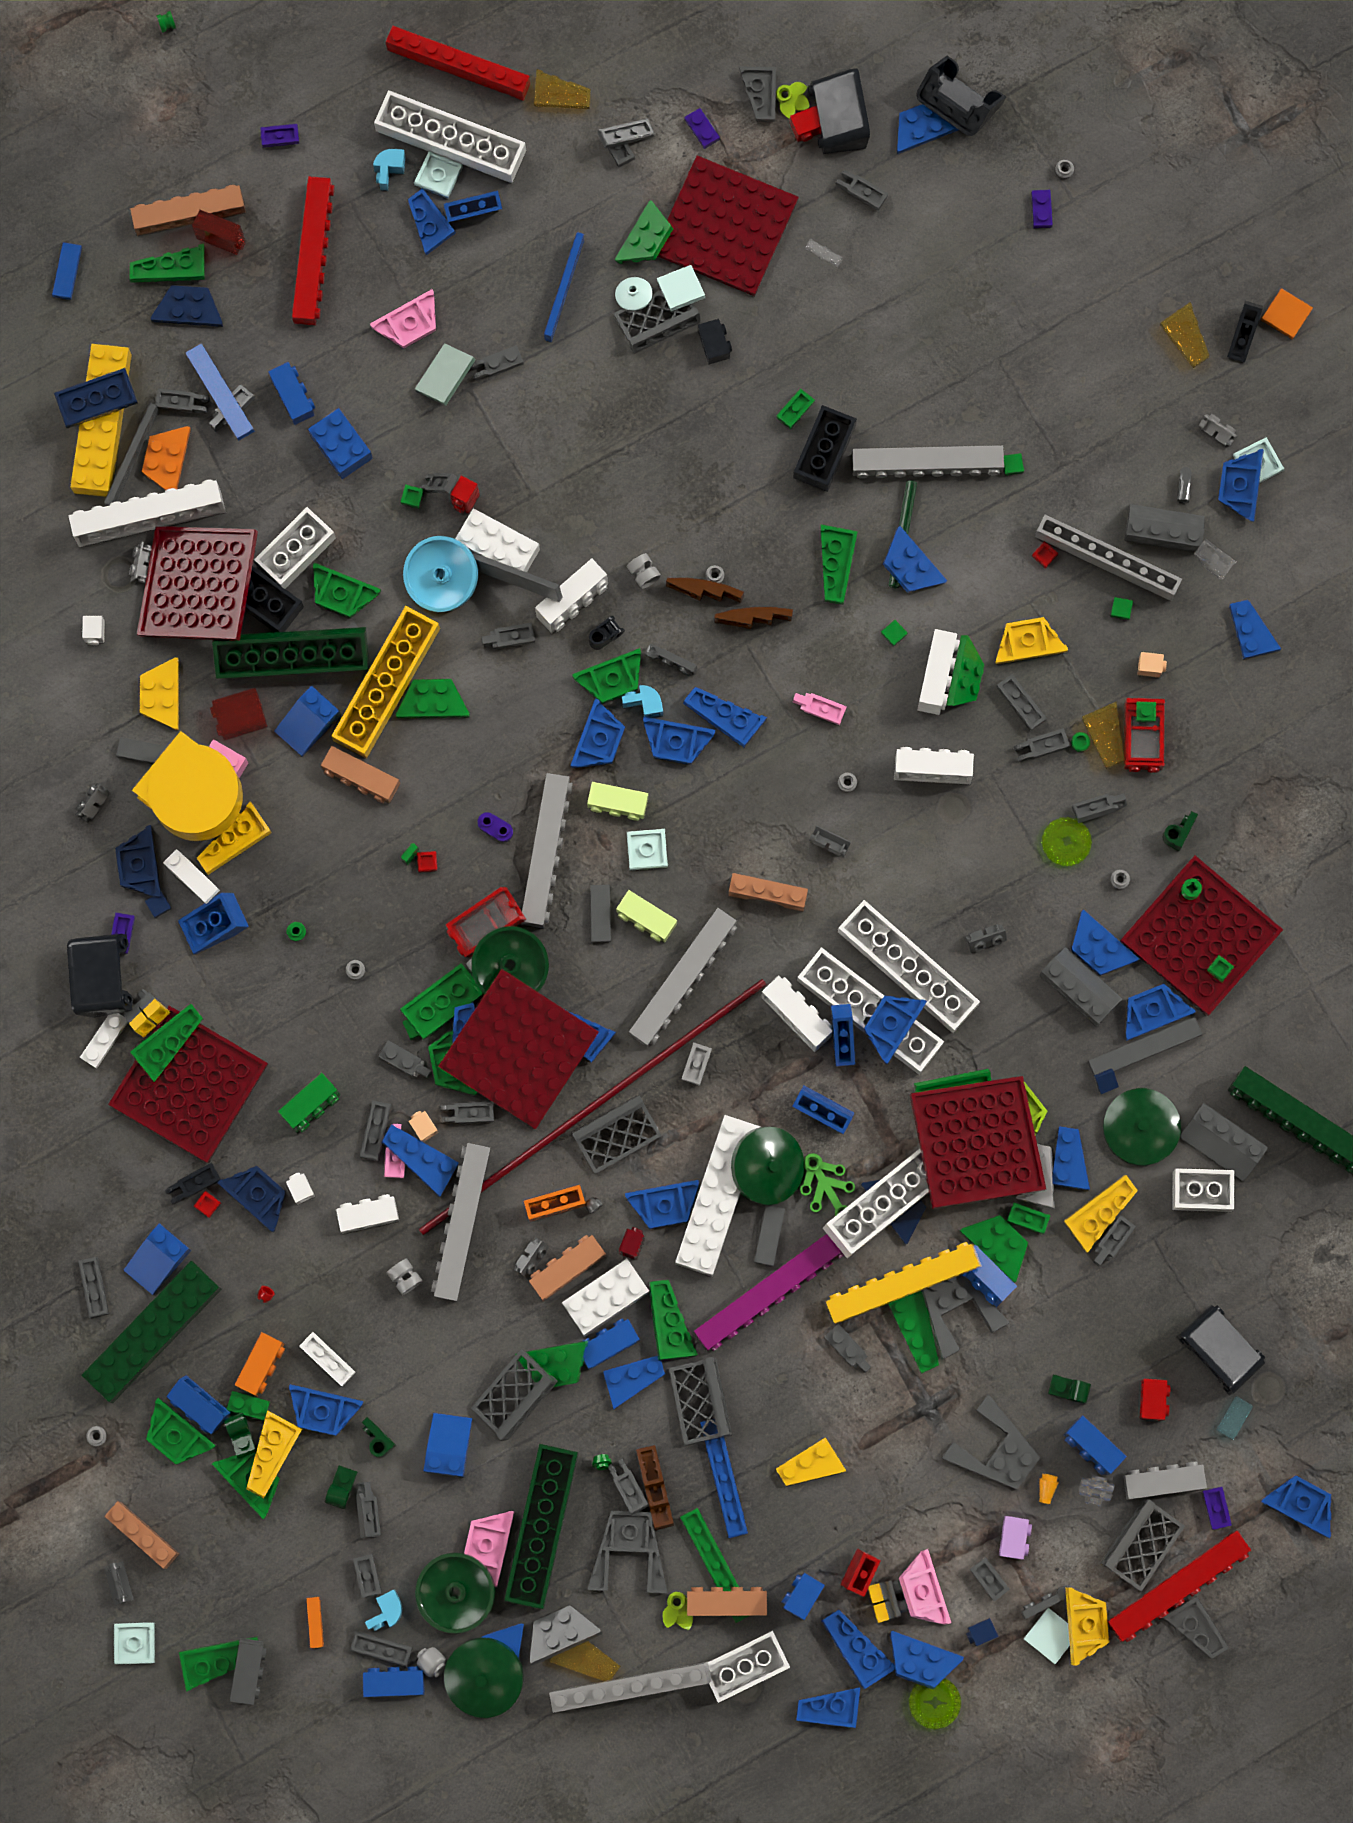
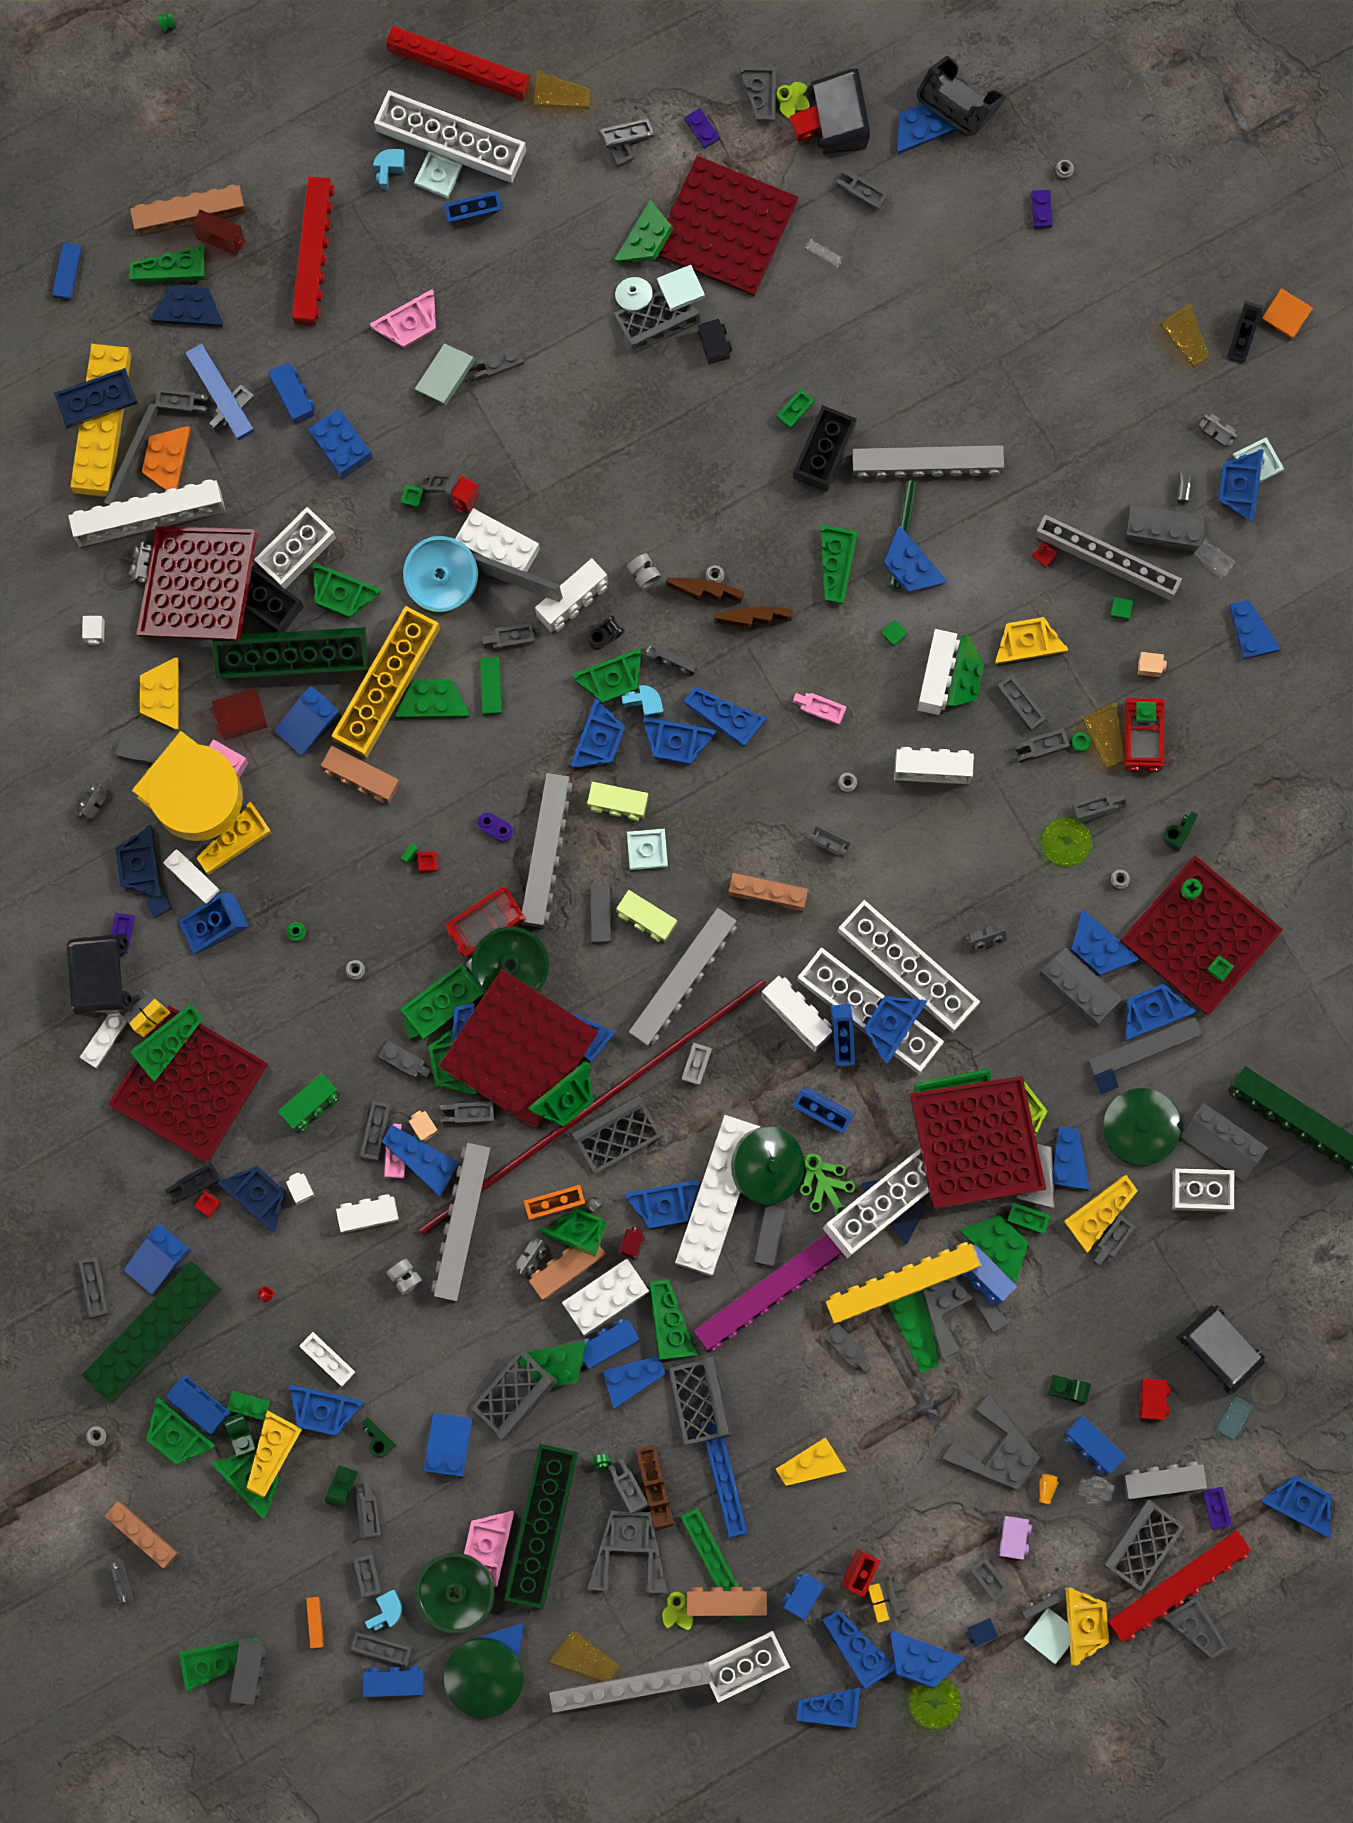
light aqua tile [114,1623,155,1664] -> none
orange brick [235,1332,285,1397] -> none
dark purple plate [260,124,300,148] -> none
blue wing [408,188,456,255] -> none
light grey head [417,1647,446,1677] -> none
wing [530,1605,602,1666] -> none
blue tile [544,232,584,342] -> none
bright pink wing [899,1549,951,1625] -> none
green tile [1004,453,1024,475] -> none
none -> green tile [480,657,502,715]
none -> green wing [528,1061,593,1126]
none -> green wing [540,1208,607,1257]

